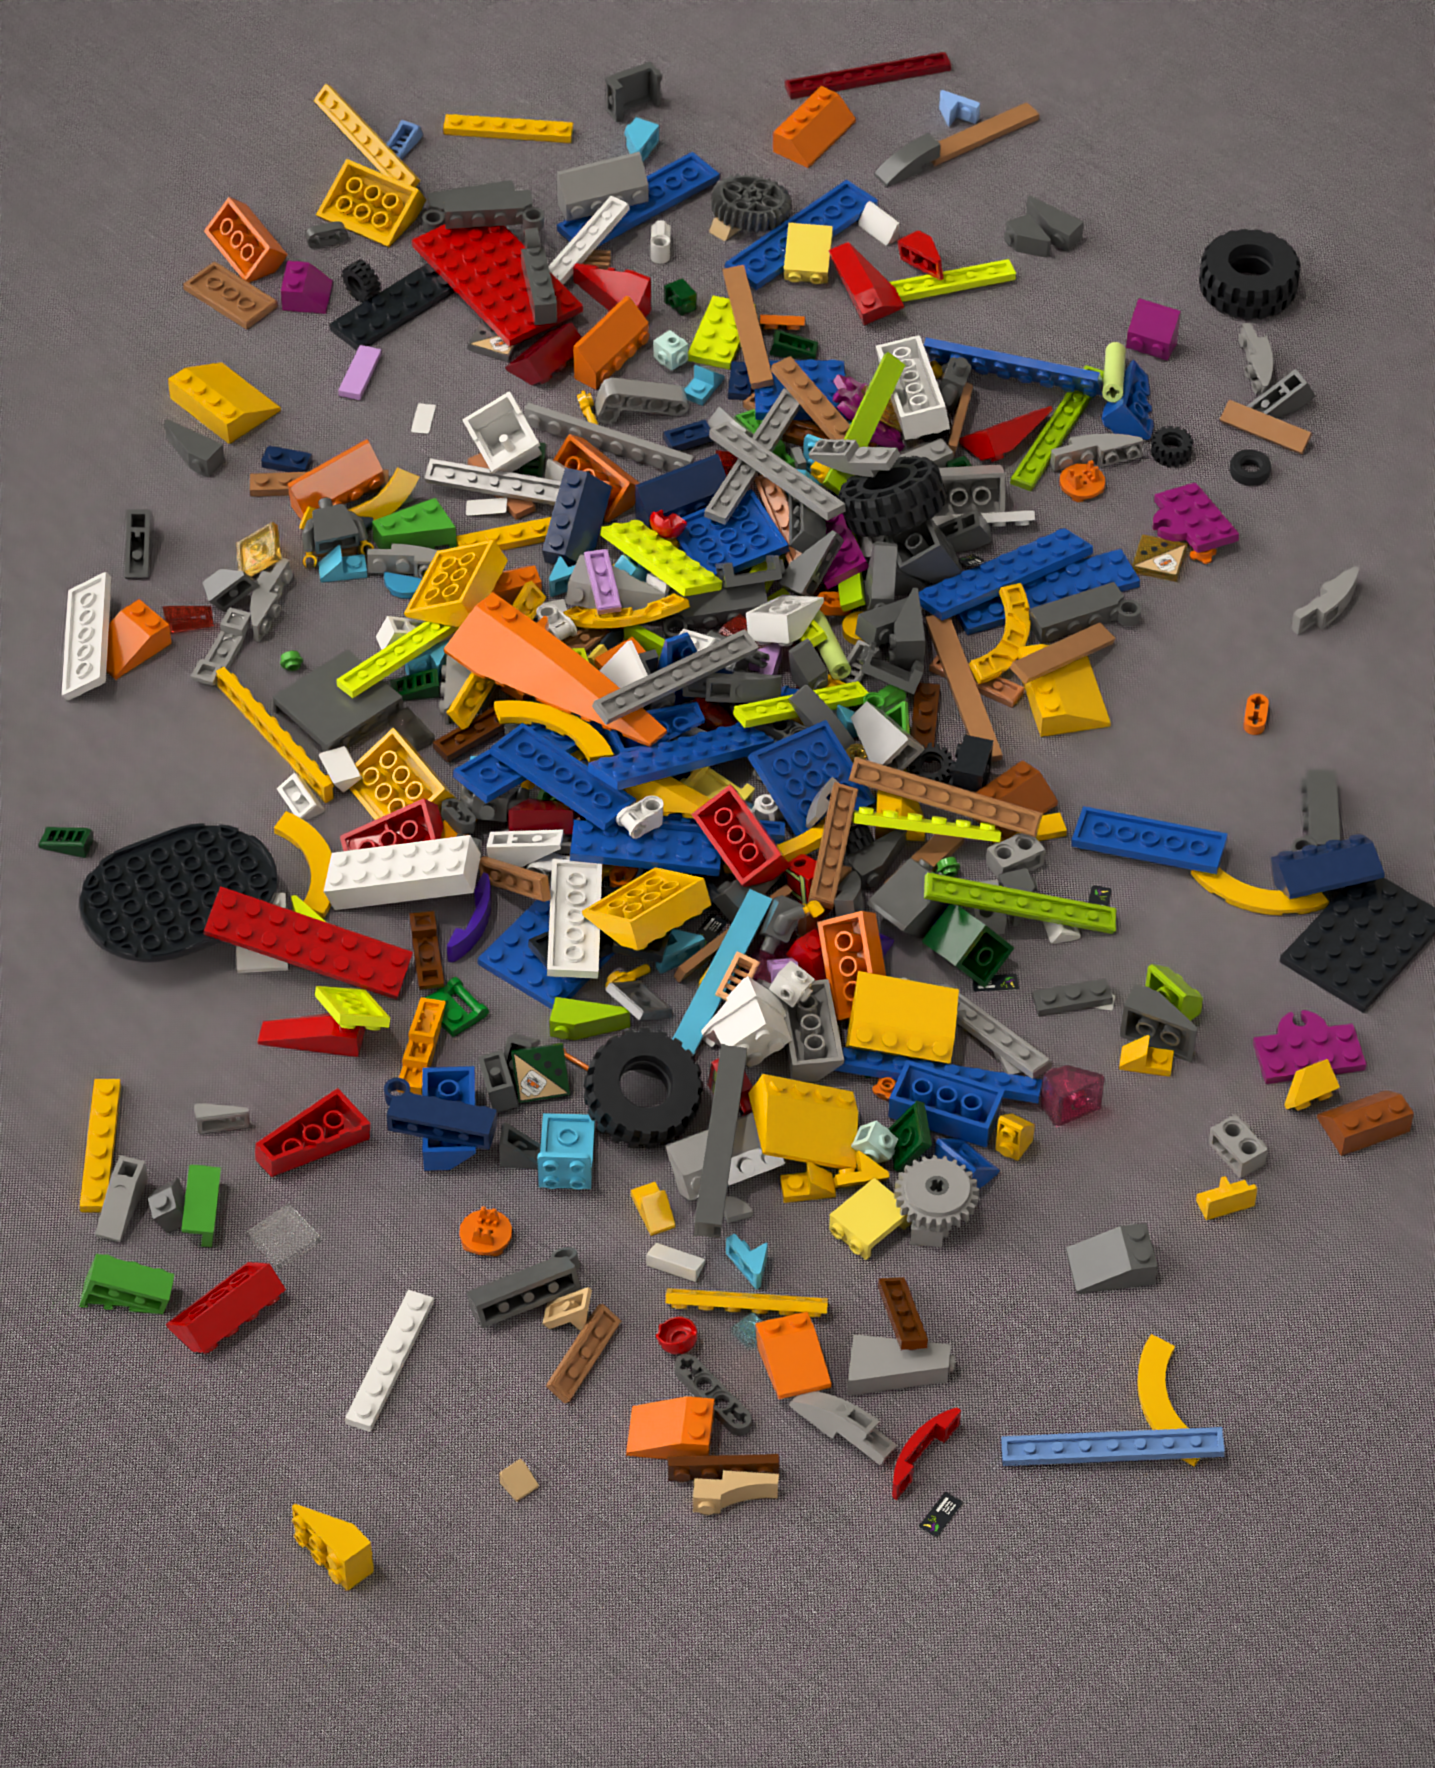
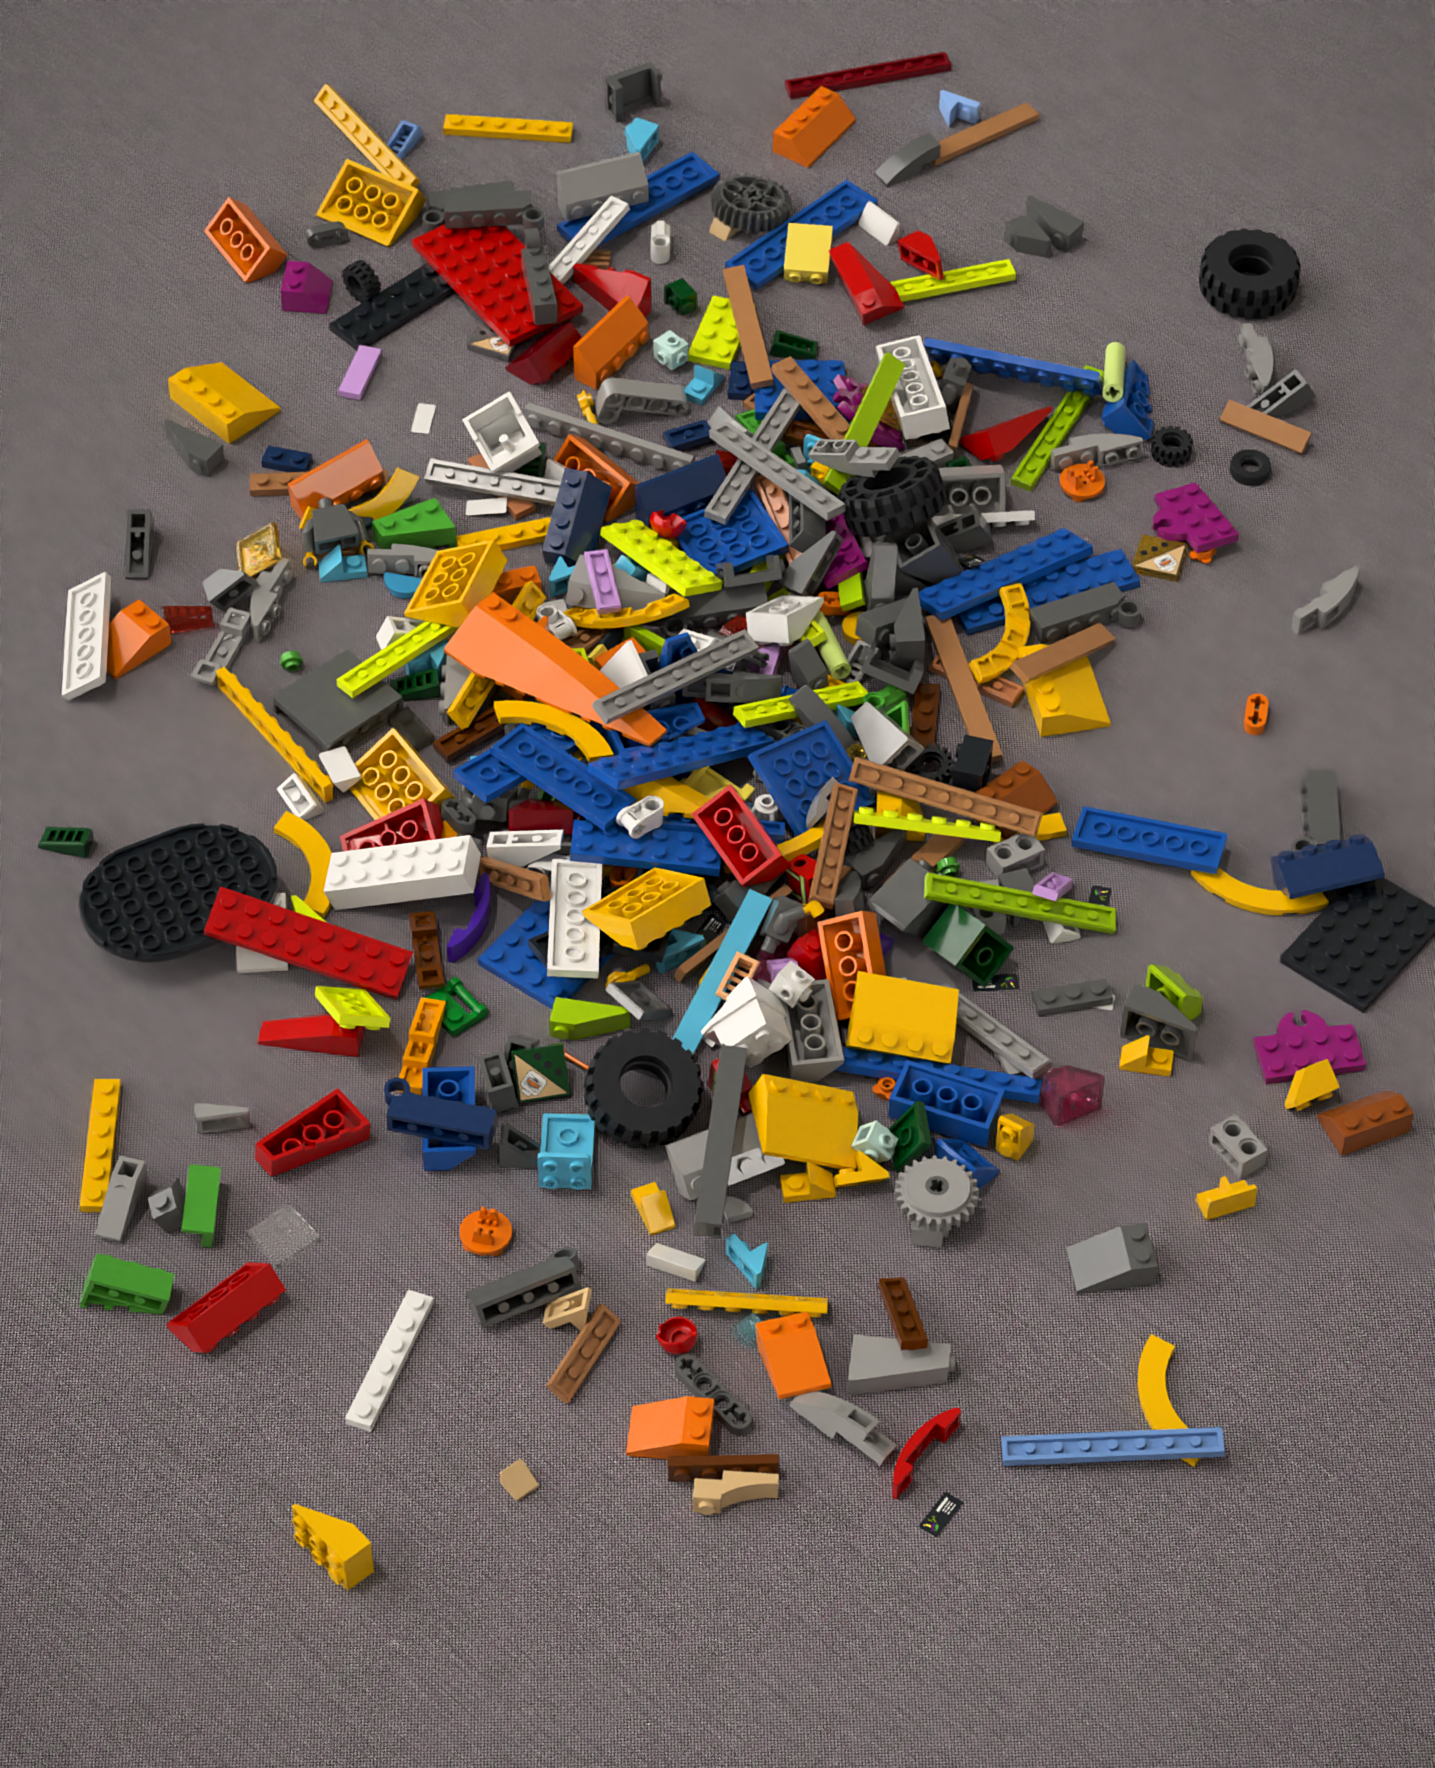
medium nougat tile [183,261,278,330] -> none
orange plate [760,315,805,330] -> none
light yellow panel [829,1178,911,1260] -> none
magenta slope [1126,298,1181,361] -> none
none -> lavender tile [1032,872,1074,901]

